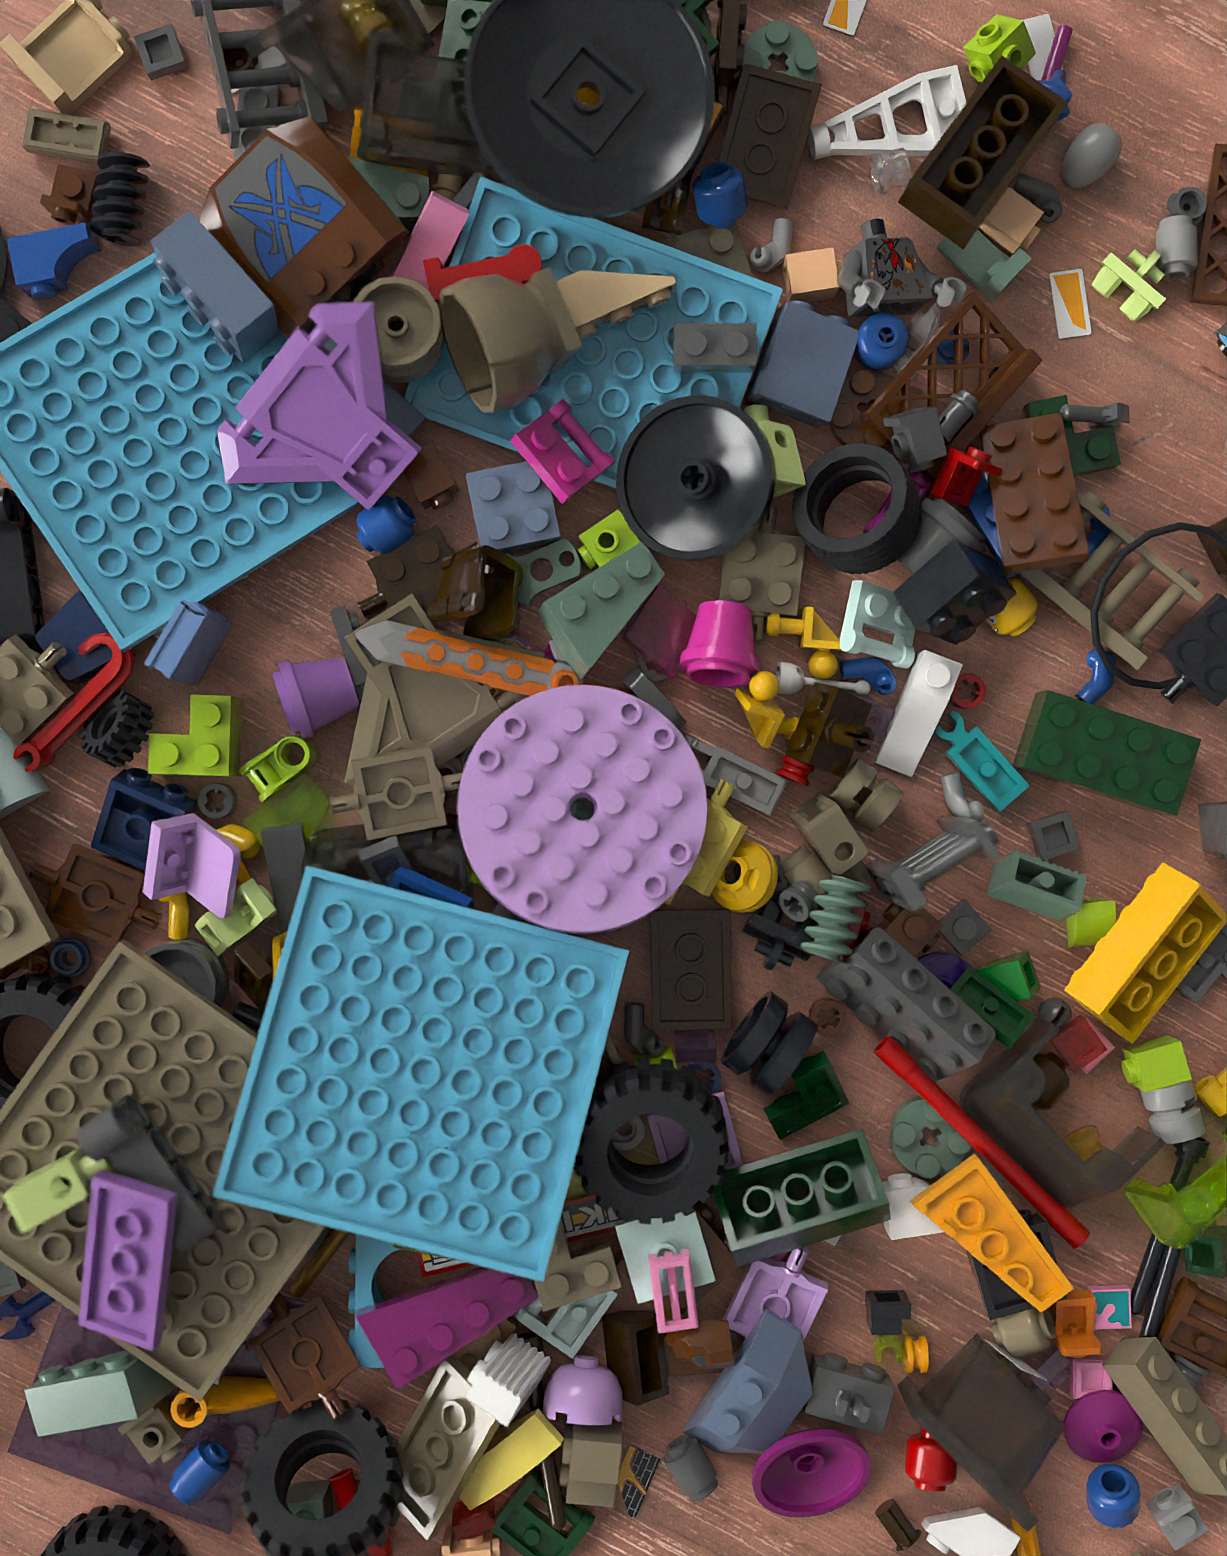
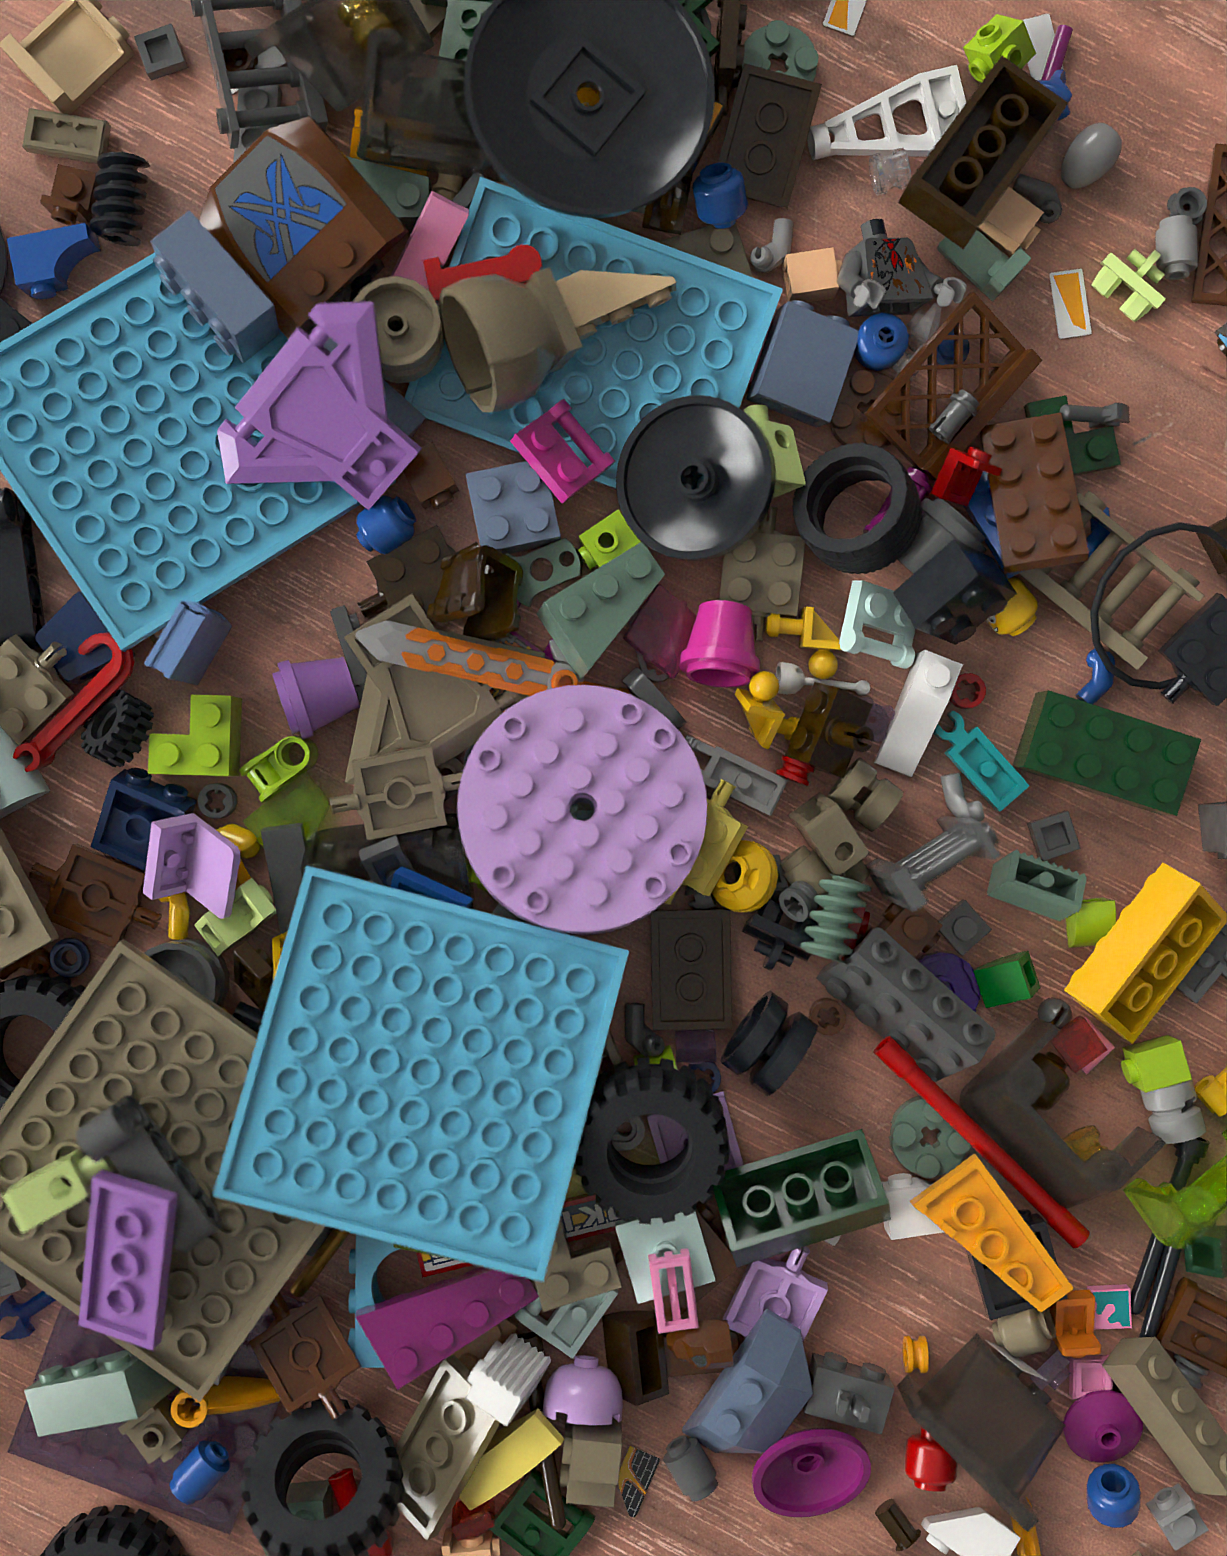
dark grey brick [673,323,757,373] -> none
dark green plate [763,1050,850,1140] -> none
blue arm [840,657,897,695] -> none
black piece [865,1290,911,1362] -> none
dark grey brick [883,407,947,472] -> none
dark green plate [950,966,1036,1049] -> none
none -> dark grey hinge [685,886,717,910]

